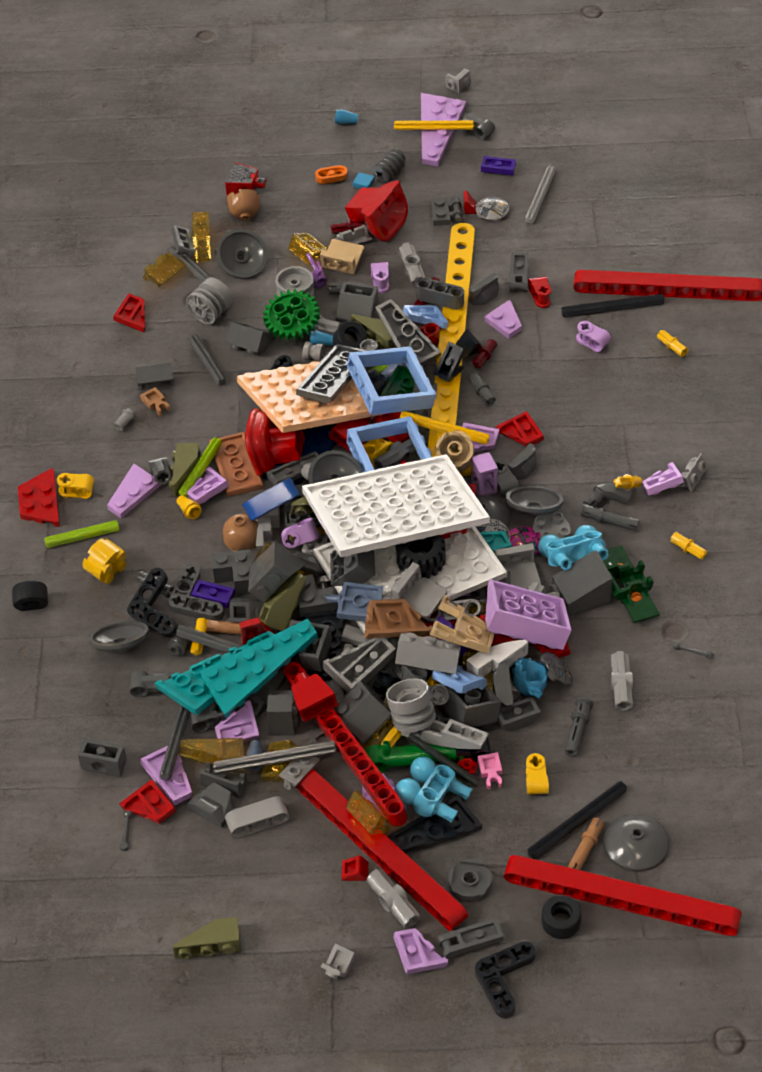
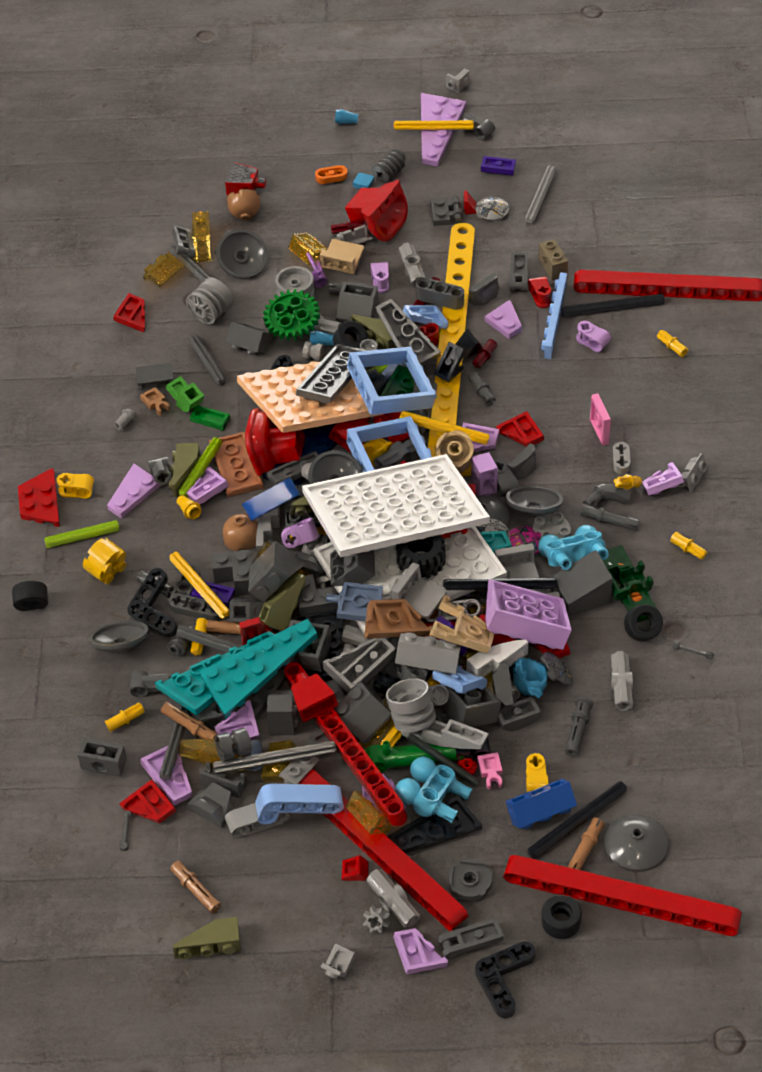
none -> yellow axle [104,703,145,733]
none -> medium nougat pin [160,701,218,745]
none -> bright green brick [166,376,204,412]
none -> yellow axle [169,551,230,619]
none -> medium nougat pin [170,860,221,914]
none -> green tile [190,405,231,431]
none -> dark grey wheel [215,728,252,761]
none -> light blue beam [255,784,344,824]
none -> light grey gear [363,905,390,933]
none -> black axle [443,578,557,590]
none -> blue brick [505,779,577,829]
none -> dark tan brick [538,239,568,280]
none -> light blue plate [541,273,567,359]
none -> bright pink tile [590,393,611,446]
none -> light grey beam [612,442,631,474]
none -> black tyre [624,604,663,641]

